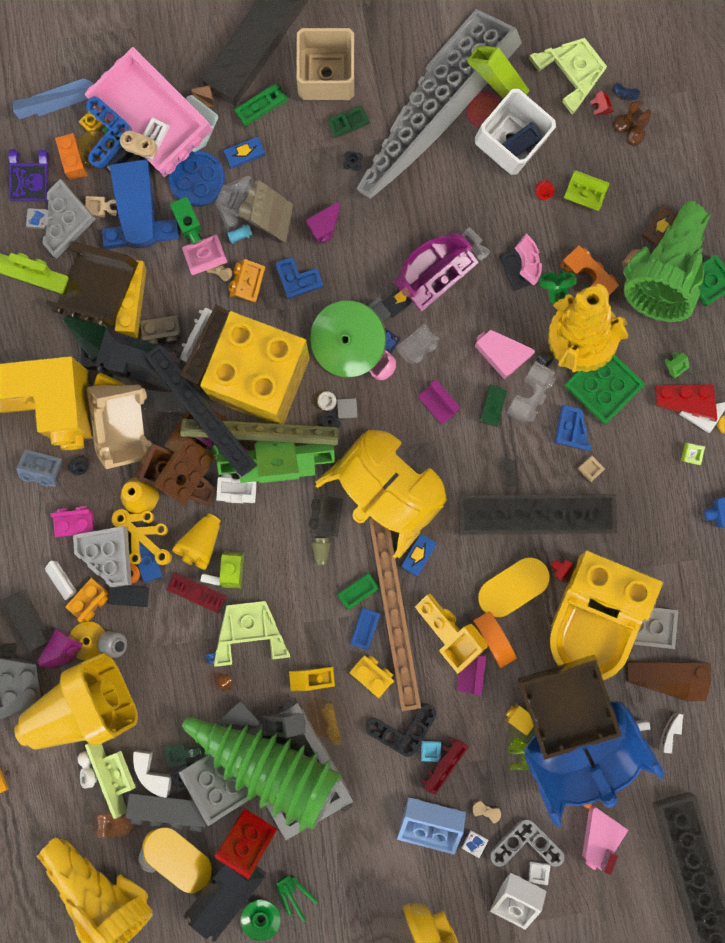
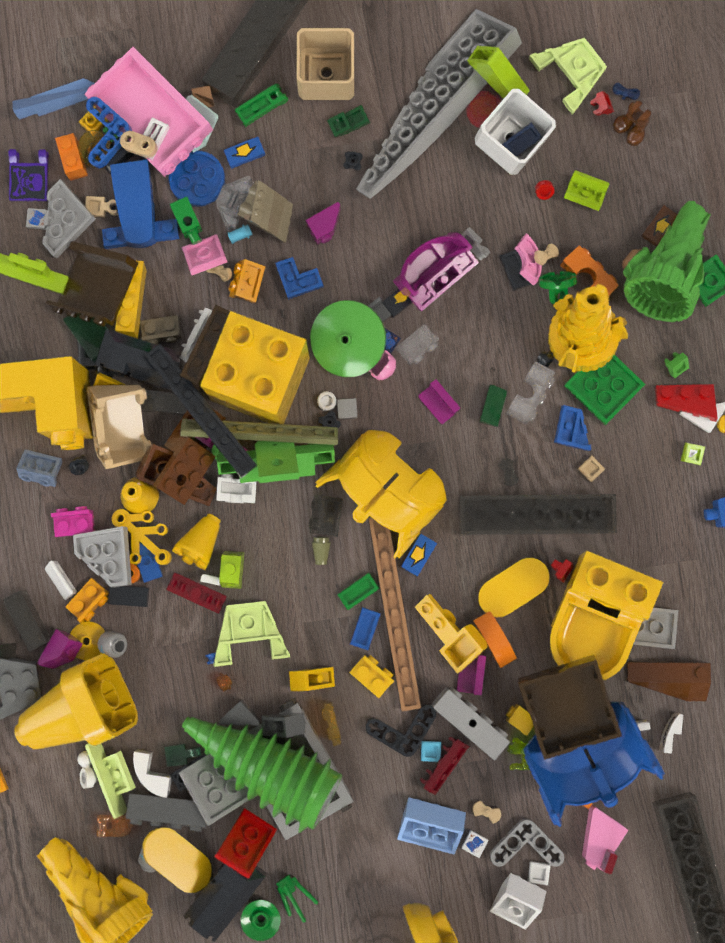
bright pink slope [475,330,535,380] -> none
none -> light grey brick [431,687,510,761]
none -> tan piece [534,244,559,265]

